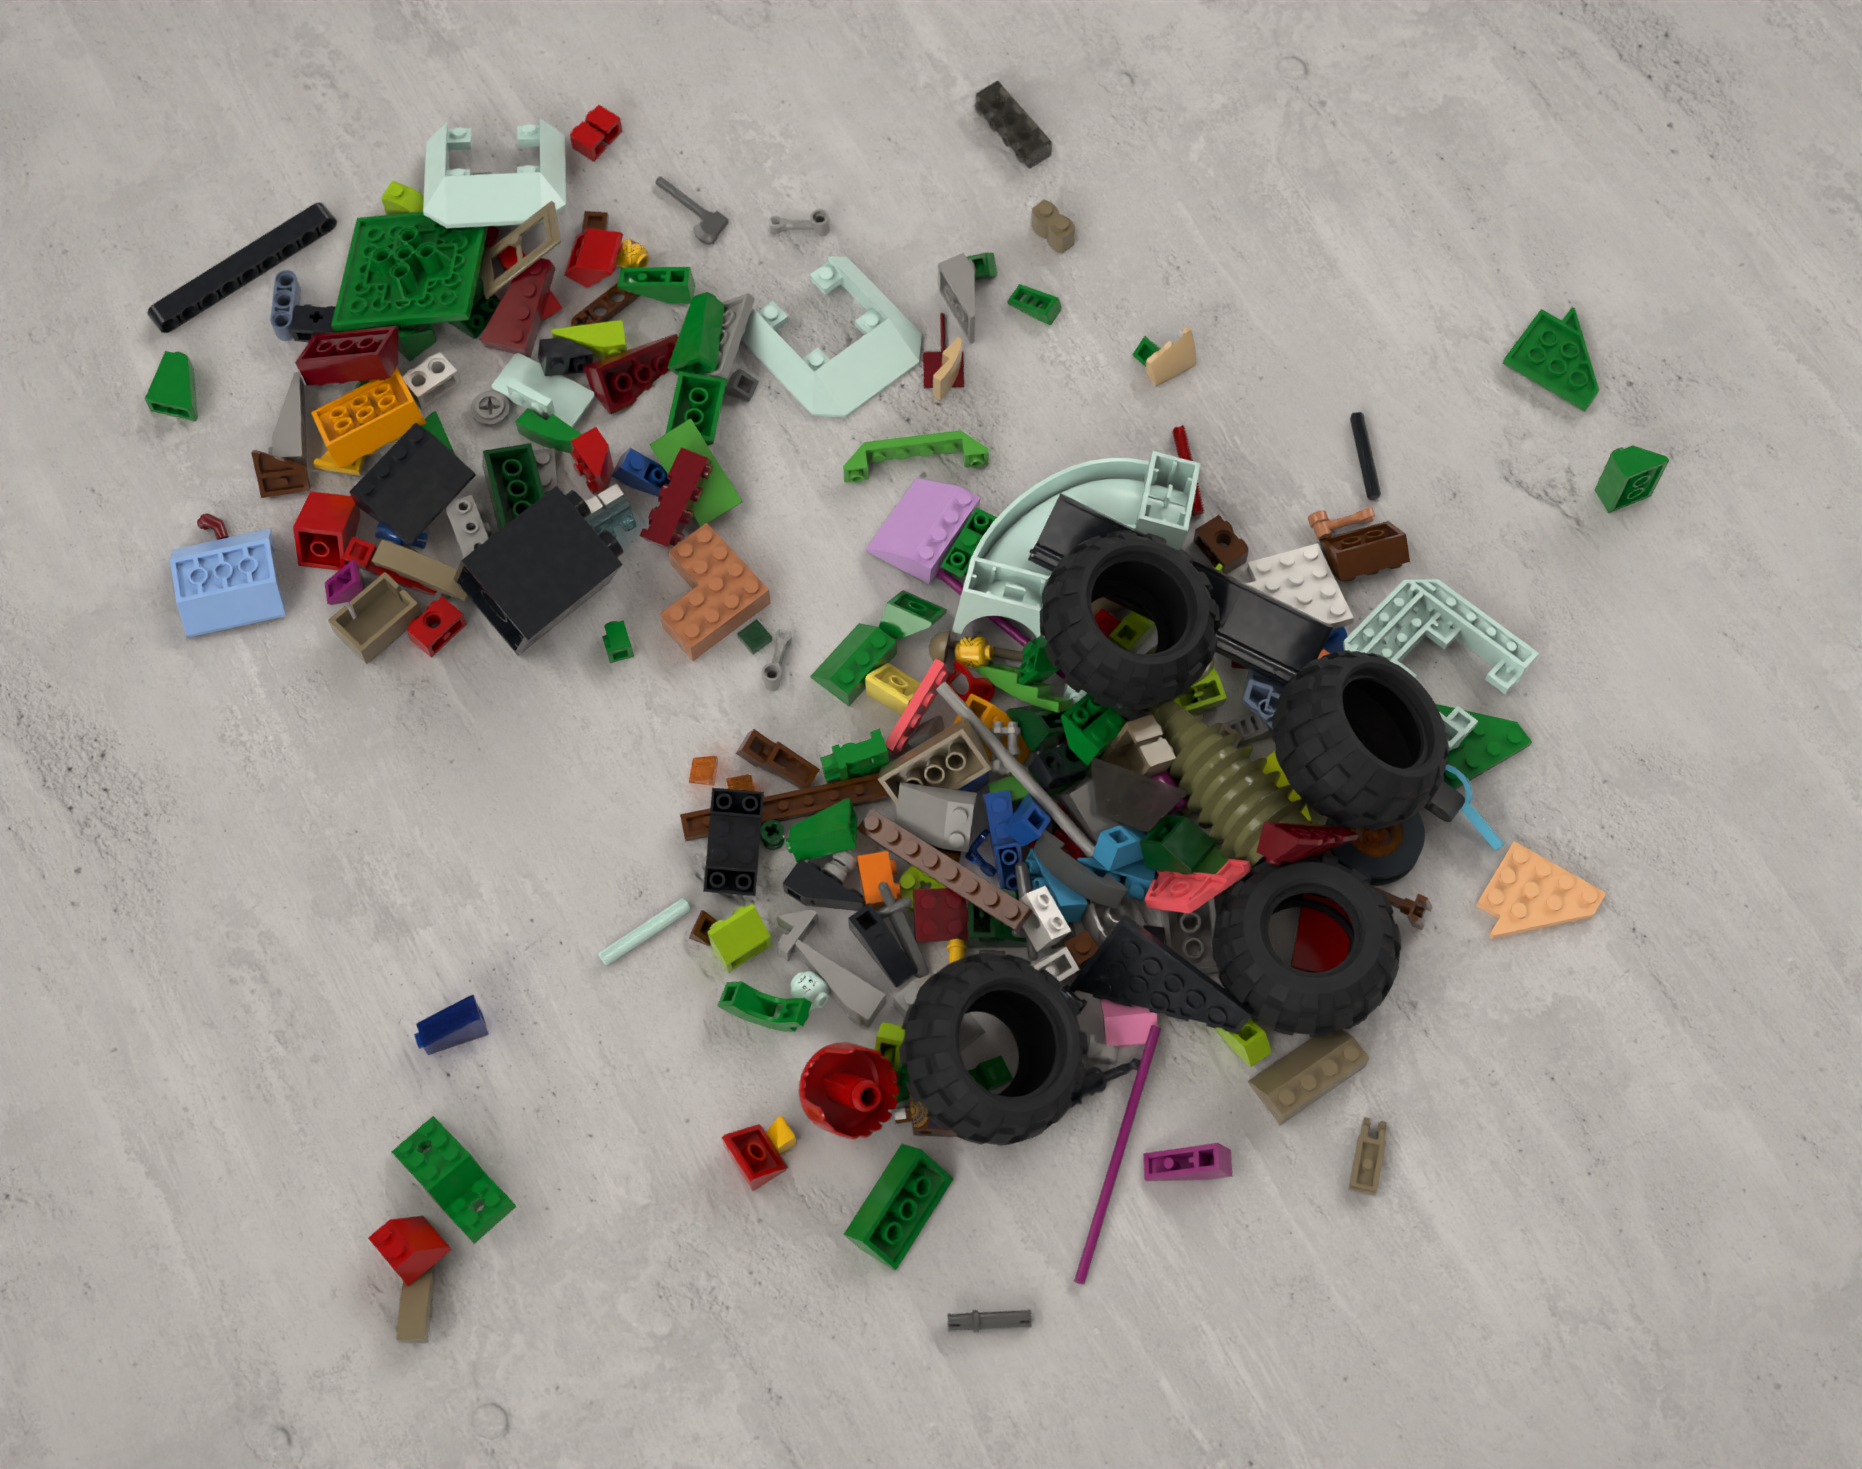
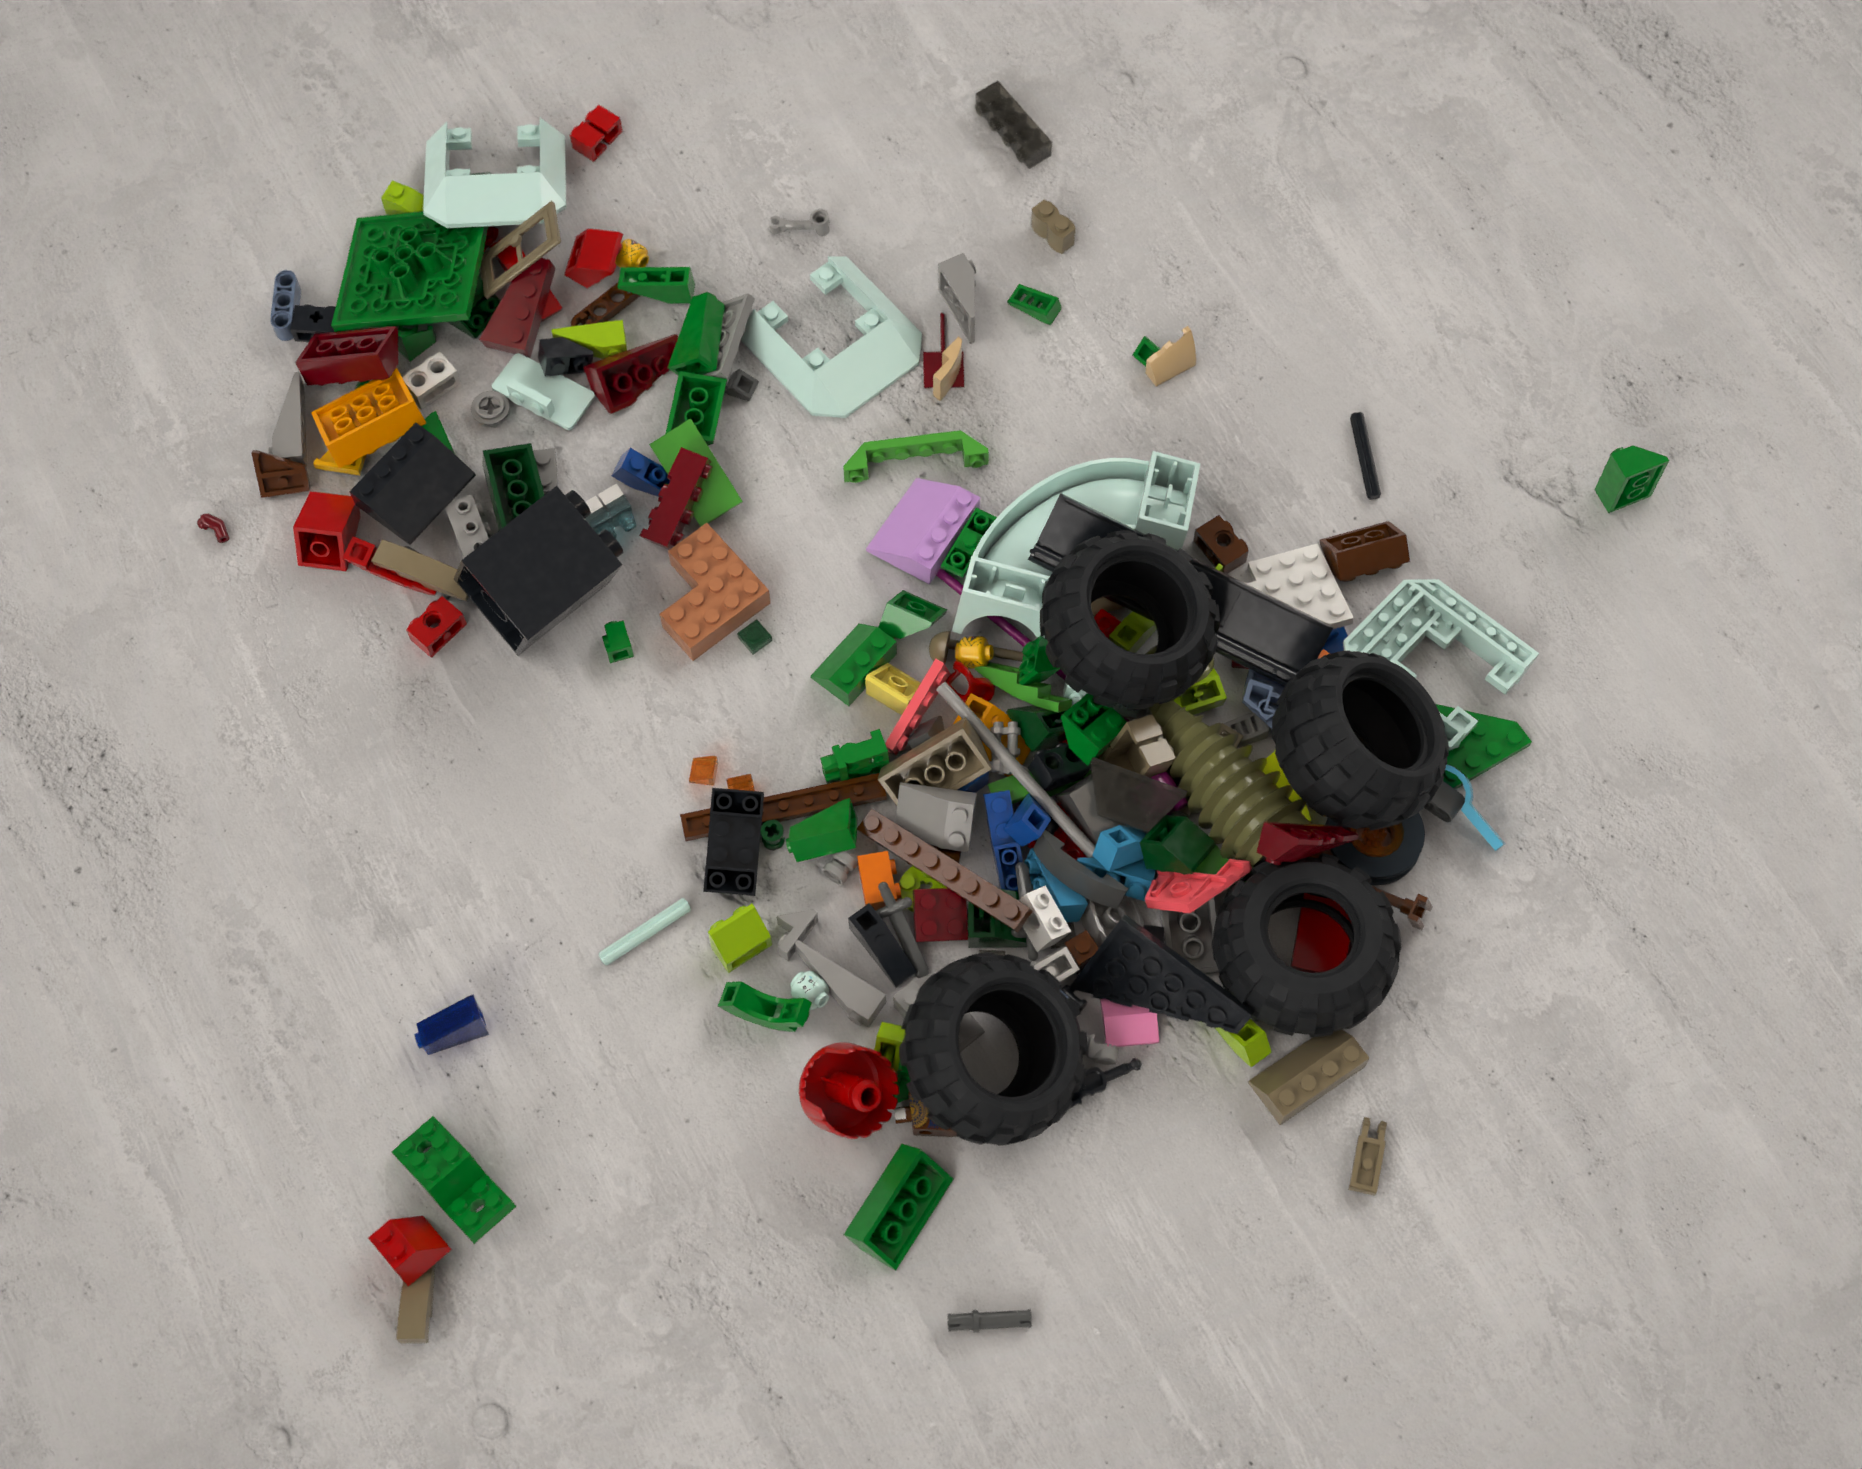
green slope [145,351,198,421] -> none
black beam [147,202,337,333] -> none
light blue slope [170,528,286,638] -> none
magenta slope [324,560,365,605] -> none
dark tan piece [328,572,422,664] -> none
blue pin [375,523,428,549] -> none
green slope [515,408,582,453] -> none
red slope [570,427,614,495] -> none
reddish brown plate [582,211,609,232] -> none
dark grey piece [655,176,729,244] -> none
reddish brown slope [689,910,717,946] -> none
red slope [722,1124,788,1191] -> none
reddish brown slope [735,729,820,789] -> none
light grey brick [762,629,792,691] -> none
yellow slope [766,1115,797,1155] -> none
black slope [783,859,865,911] -> none
yellow pin [946,939,967,964] -> none
clear blue piece [965,829,997,877] -> none
green slope [966,252,997,279] -> none
green slope [968,1056,1013,1092] -> none
magenta piece [1074,1025,1161,1285] -> none
magenta slope [1143,1143,1232,1181] -> none
red axle [1172,425,1205,516] -> none
nougat brick [1307,507,1375,540] -> none
light nougat wing [1476,841,1606,939] -> none
green wing [1502,307,1599,412] -> none

